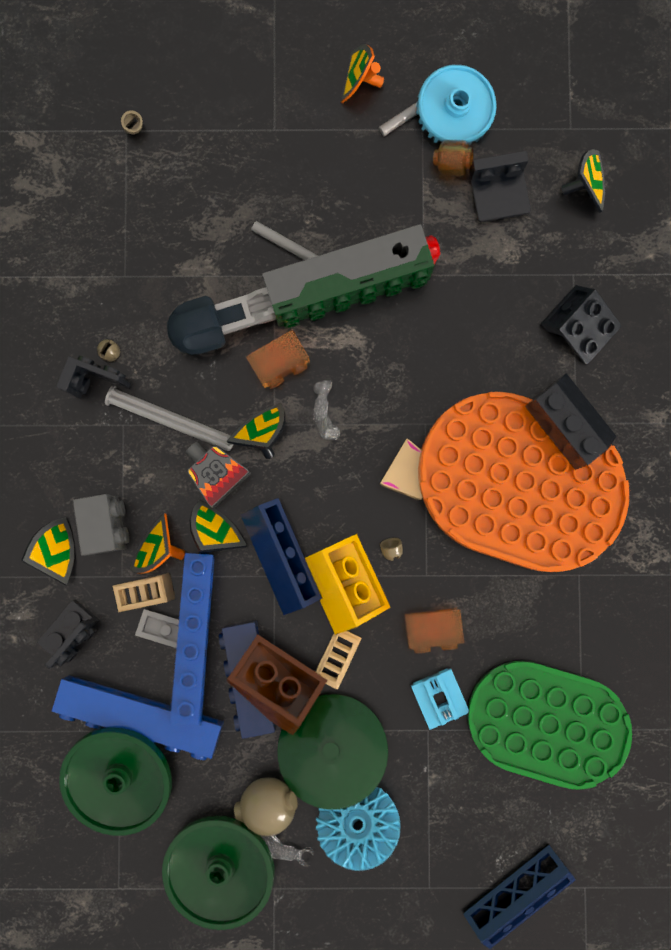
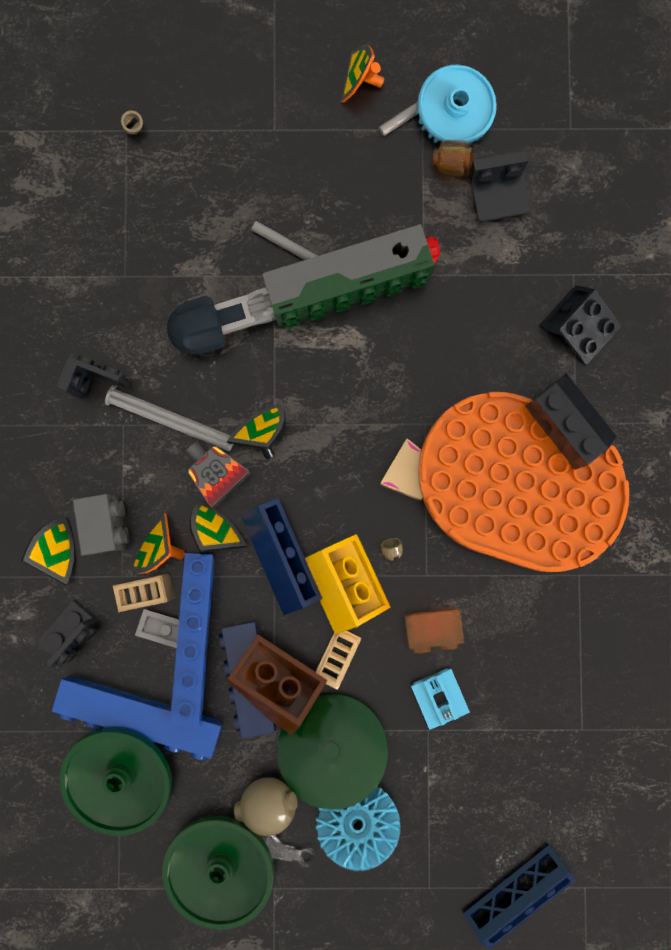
dark tan hinge [97,339,120,362] -> none
clear orange brick [246,329,310,389] -> none
clear arm [313,380,340,440] -> none
green plate [467,661,632,790] -> none
shield [562,149,605,212] -> none

